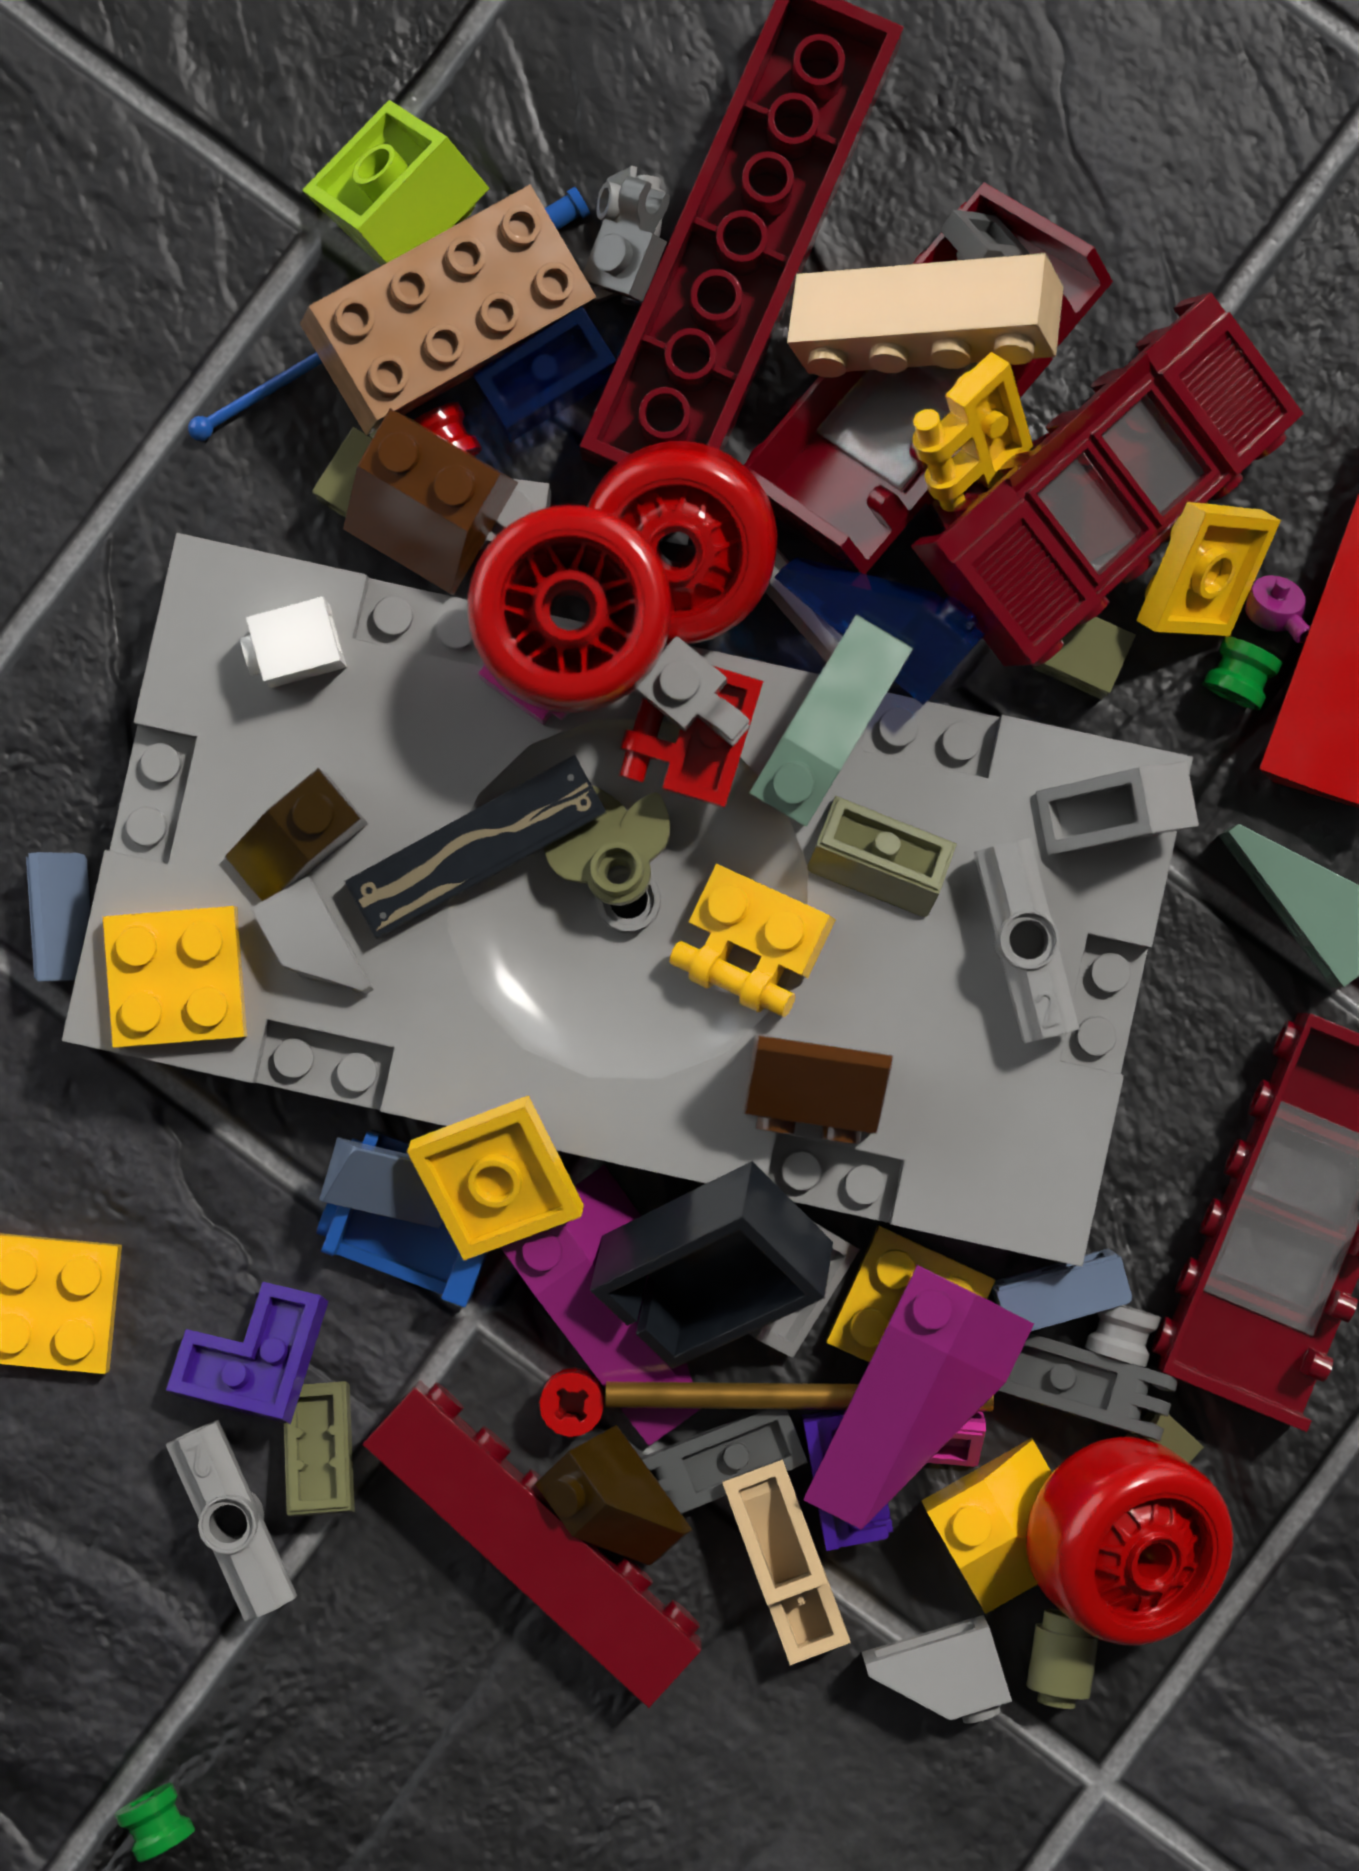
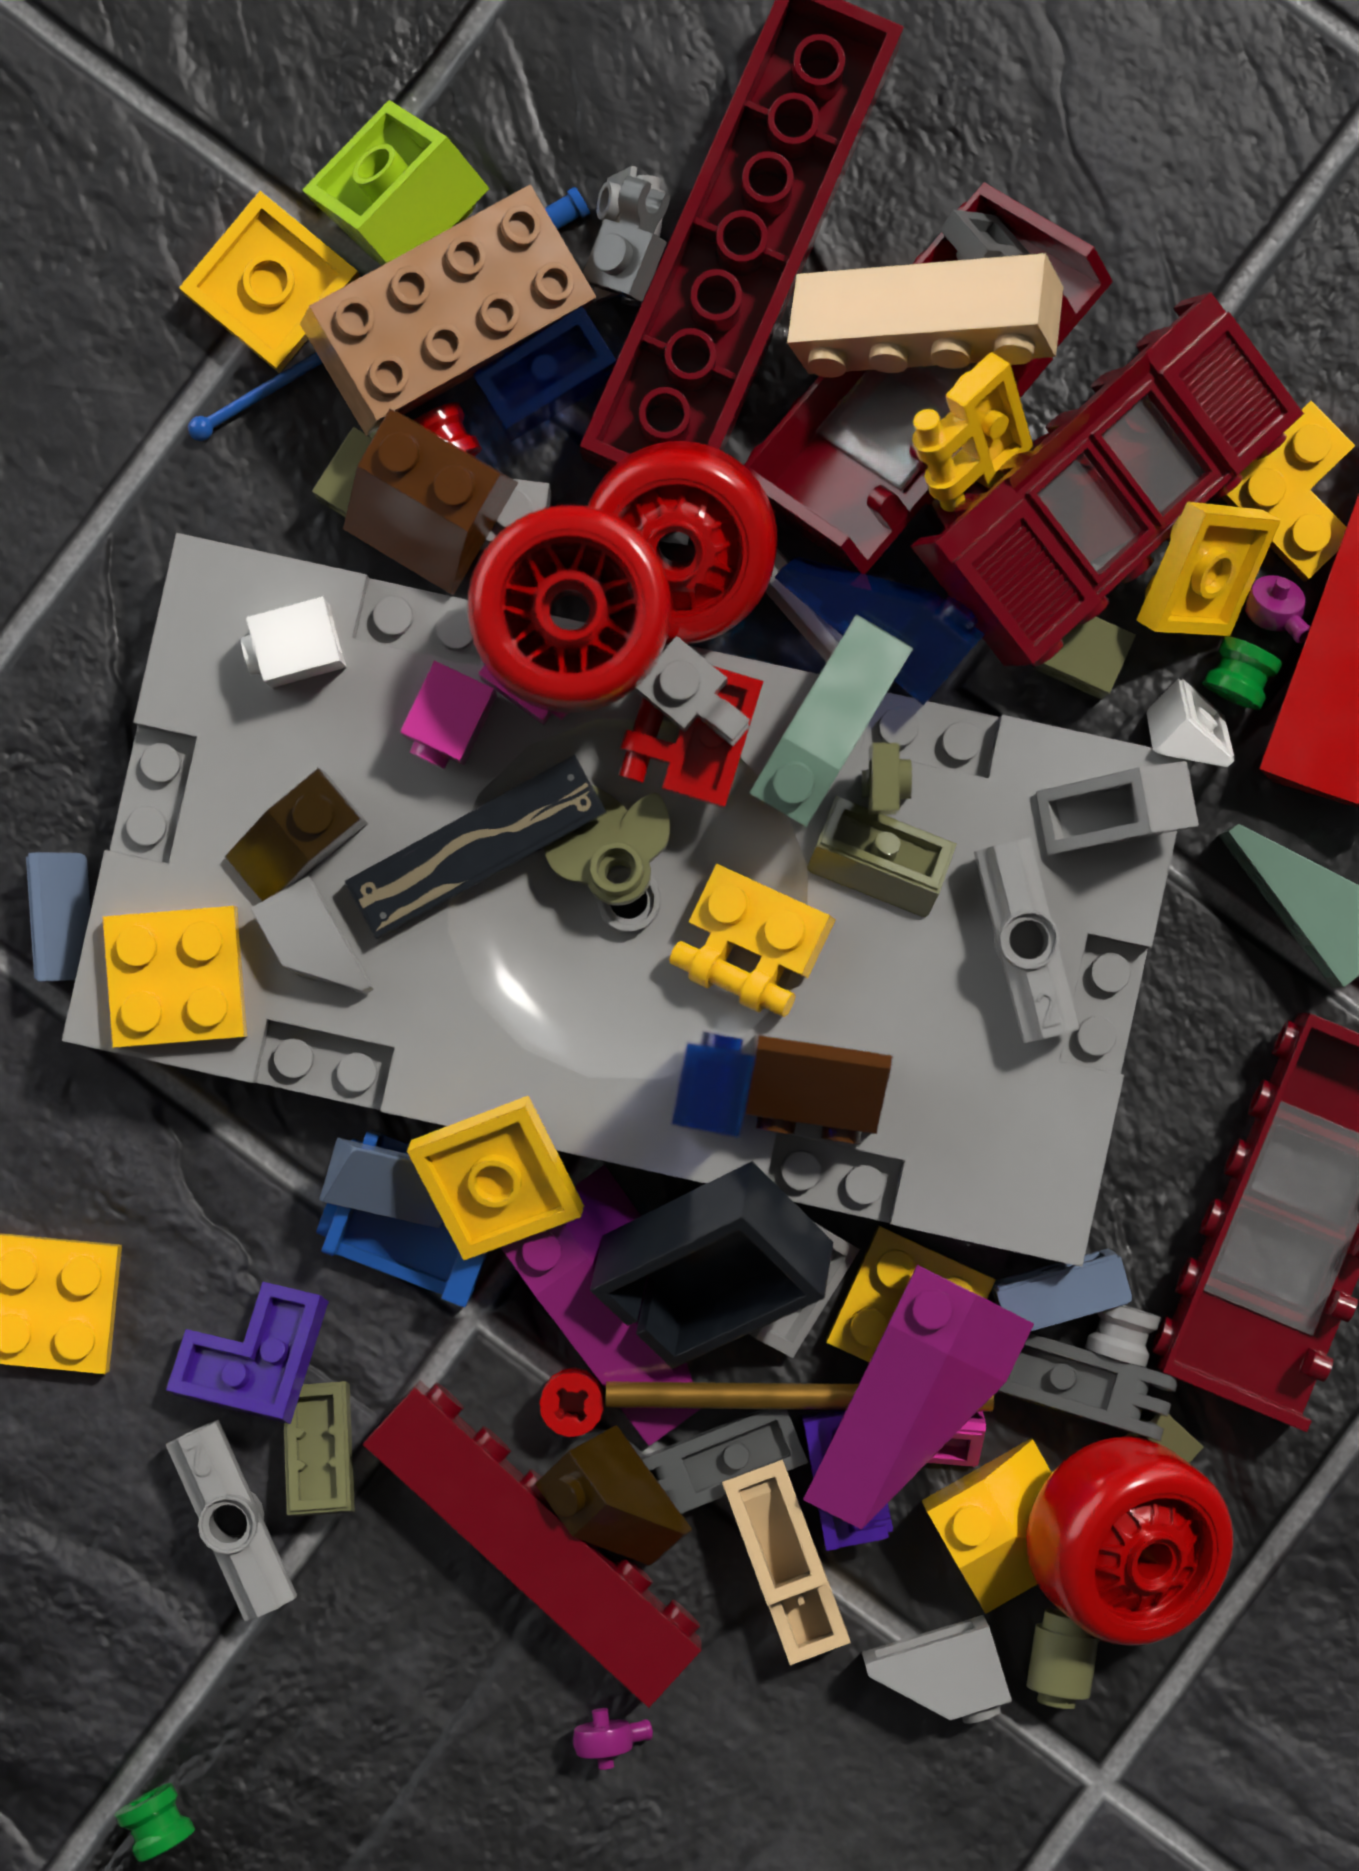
none -> yellow plate [179,191,360,373]
none -> dark pink brick [400,660,498,769]
none -> magenta piece [573,1708,653,1770]
none -> clear blue brick [671,1031,755,1137]
none -> olive plate [861,743,912,815]
none -> white slope [1147,678,1234,767]
none -> yellow plate [1222,401,1355,582]

